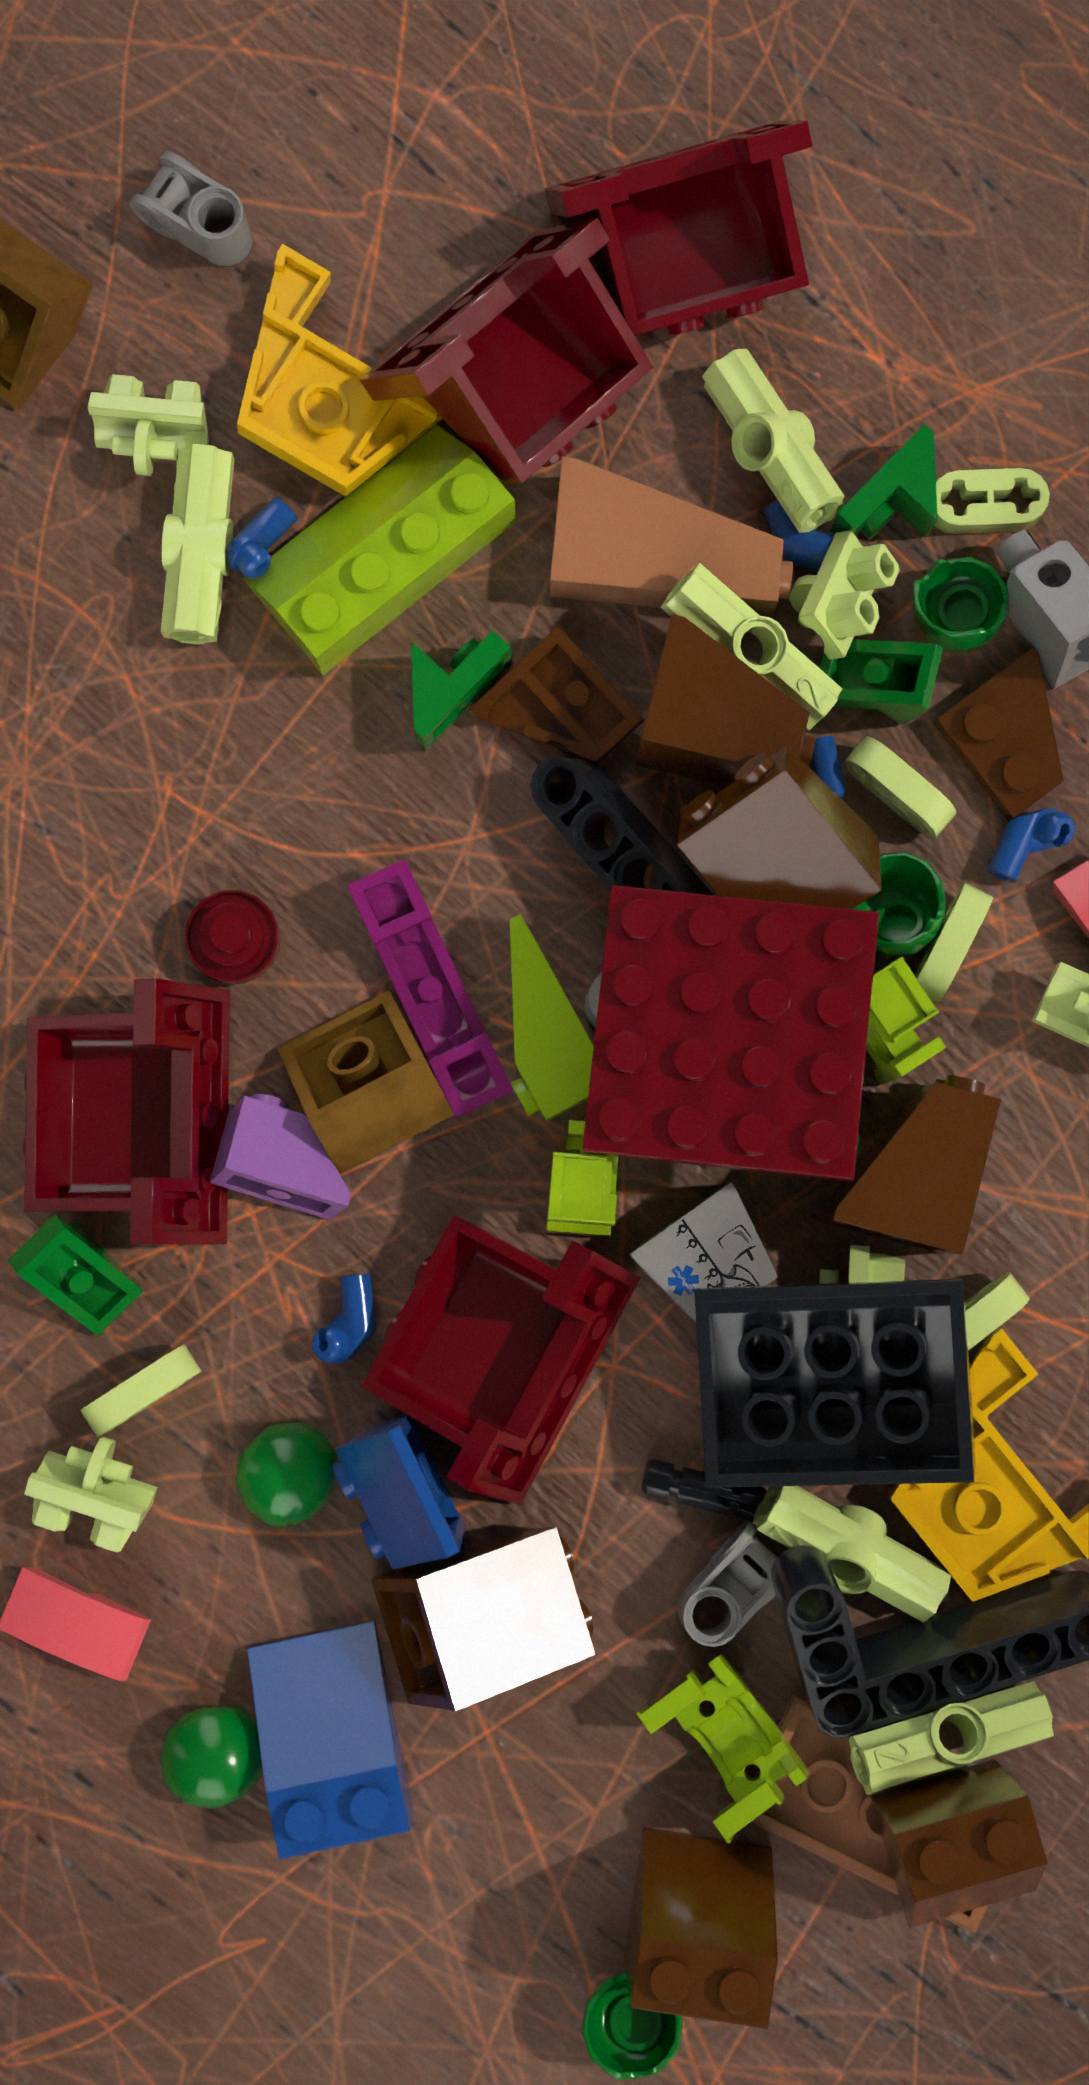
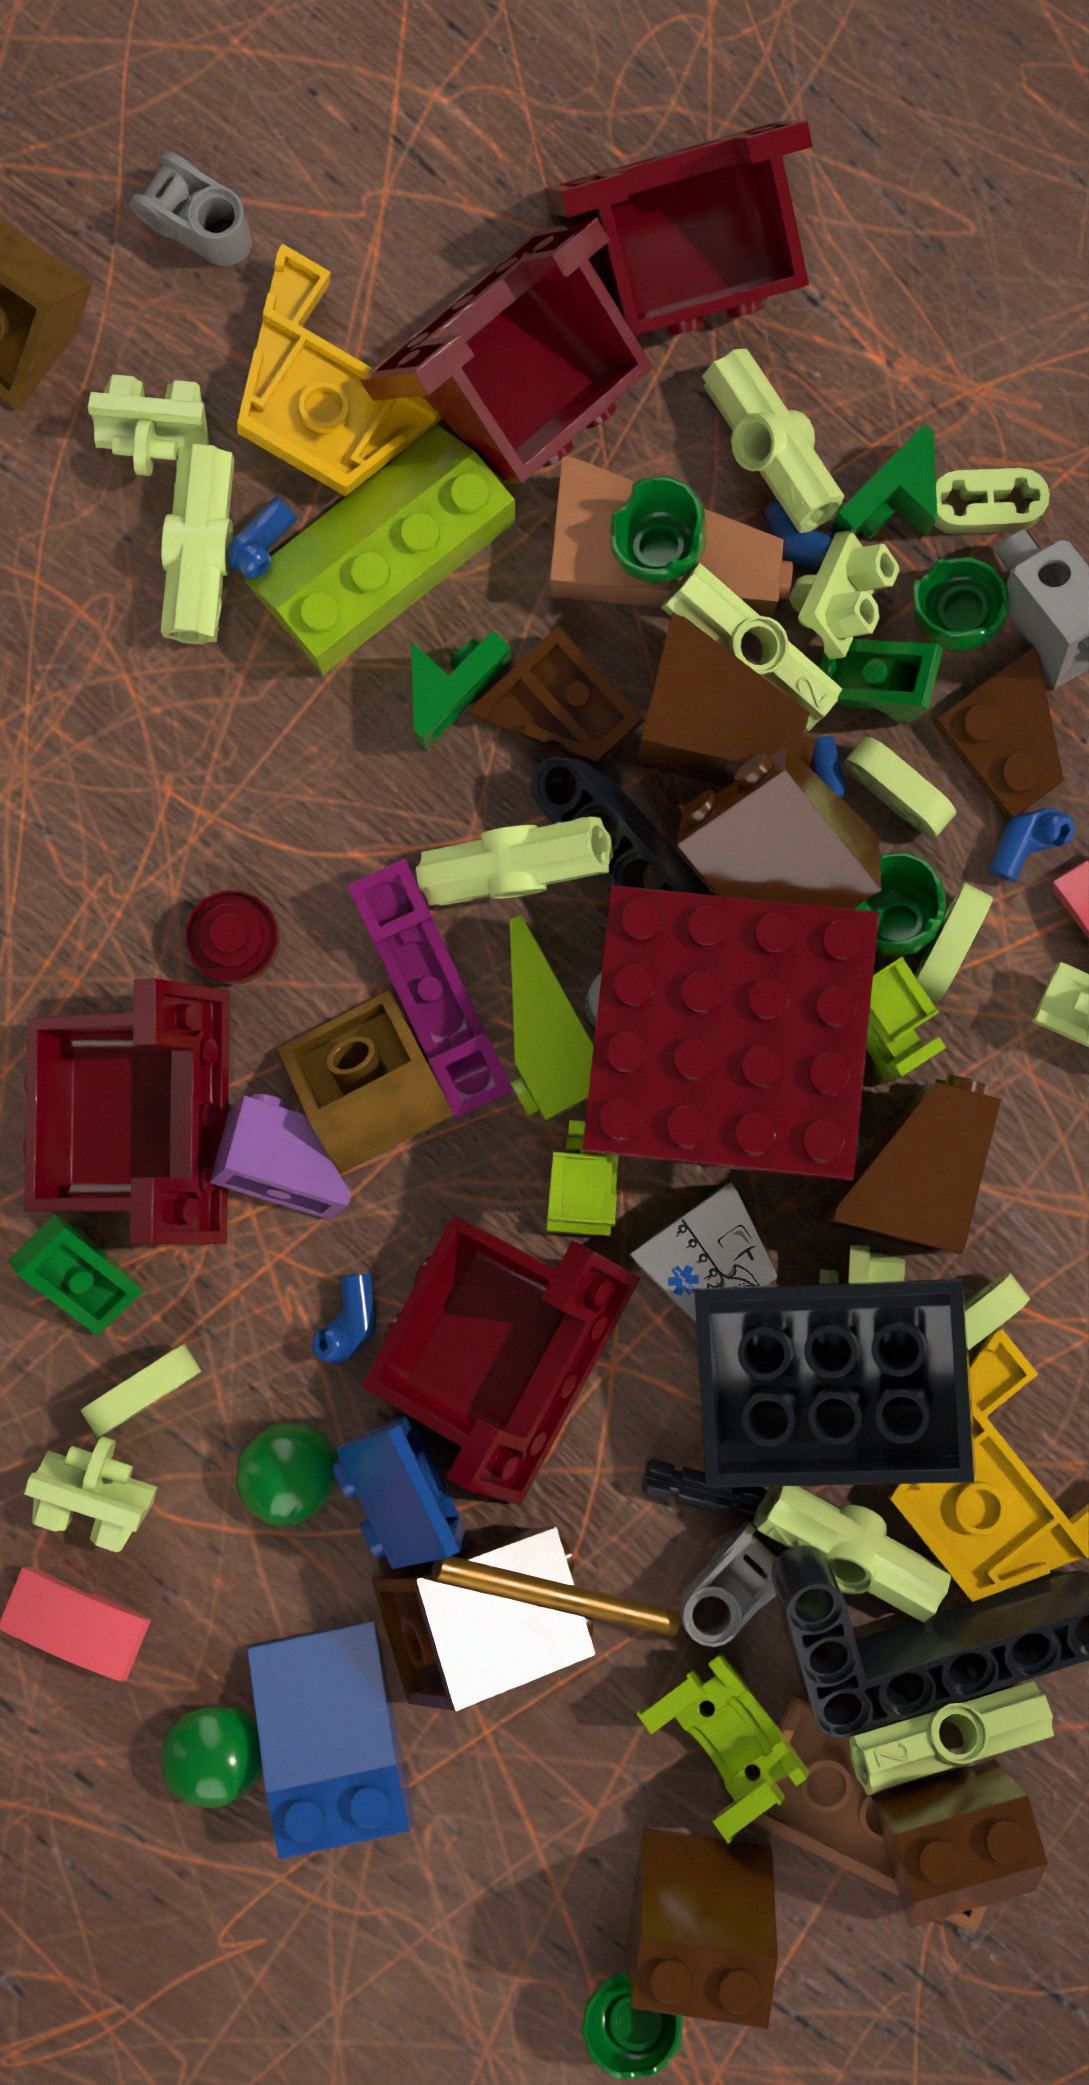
none -> yellowish green piece [416,817,613,906]
none -> pearl gold bar [432,1556,681,1637]
none -> green hair [610,475,706,584]

